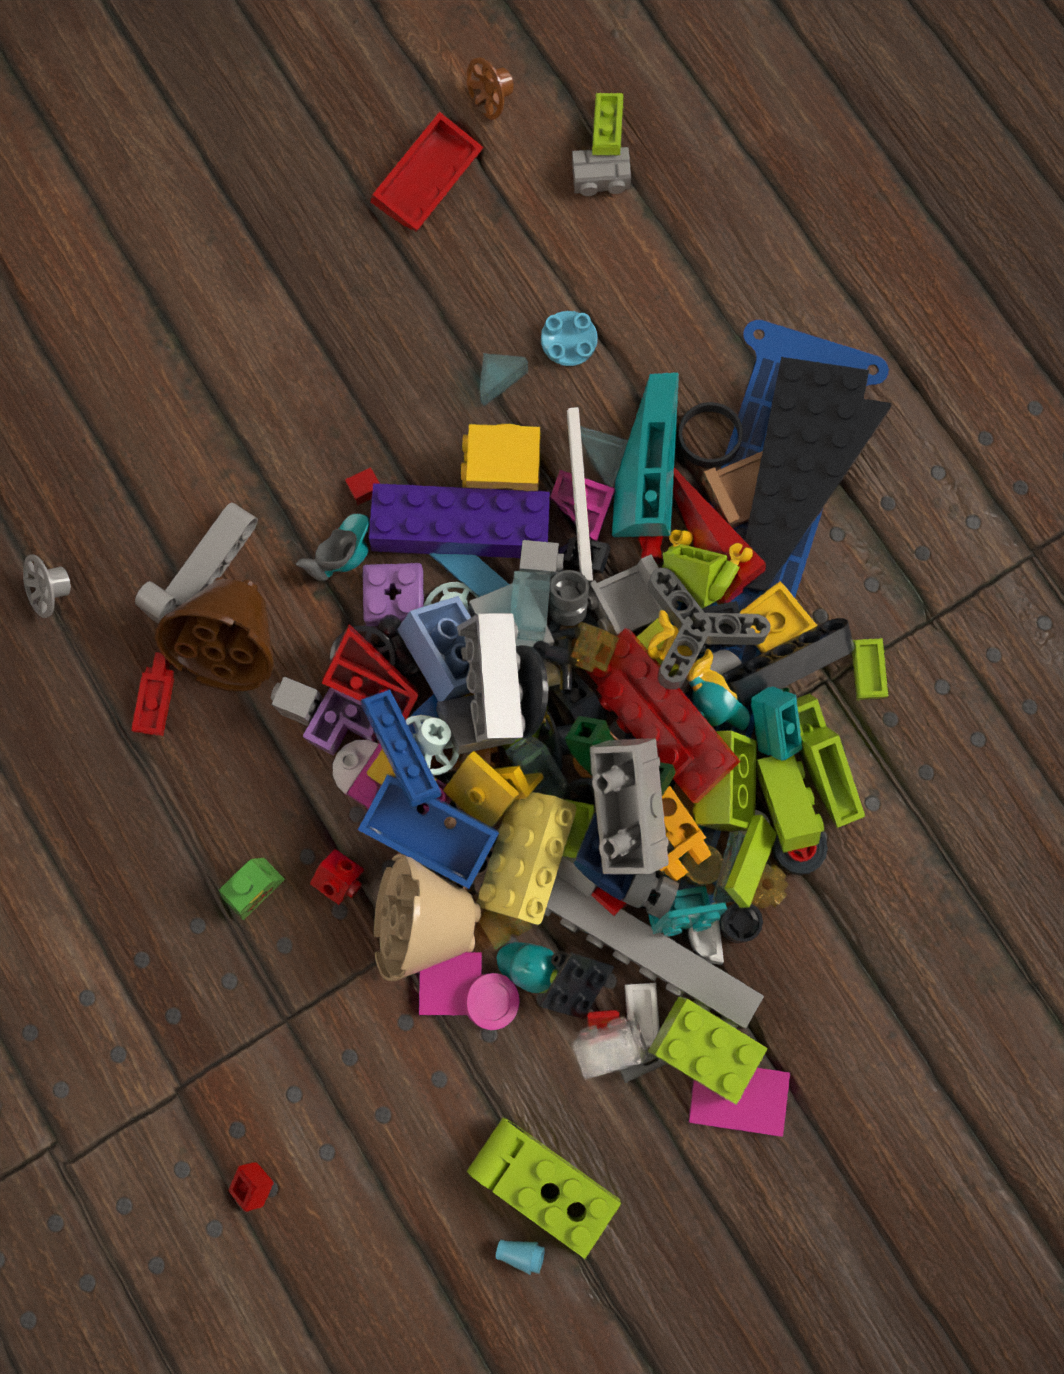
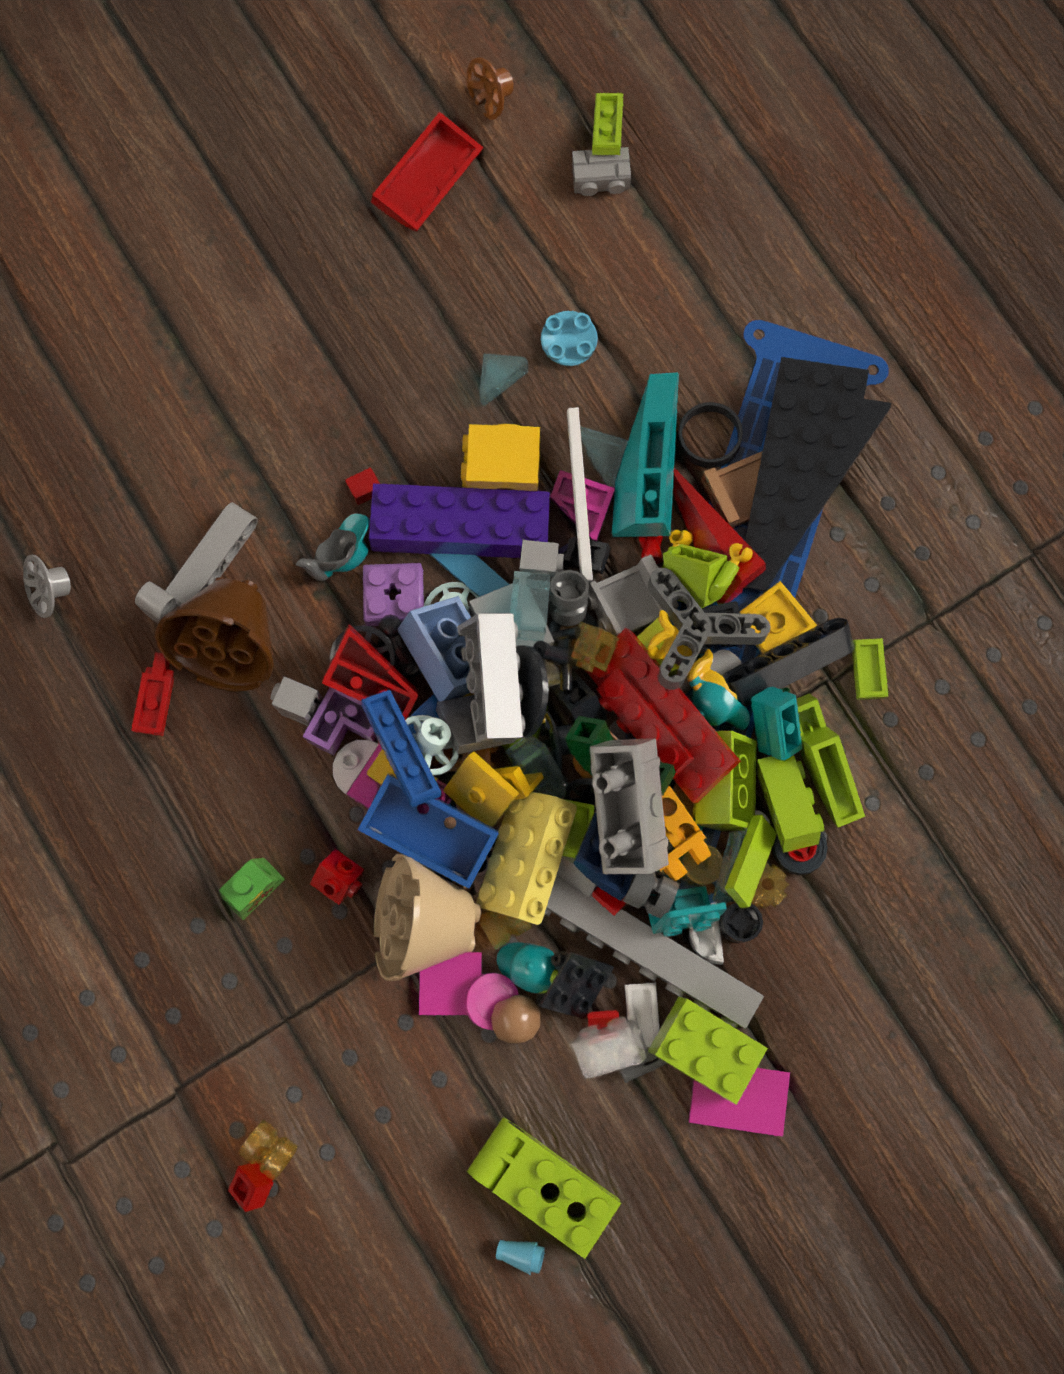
none -> clear yellow wheel [238,1120,299,1181]
none -> medium nougat hair [491,995,541,1043]

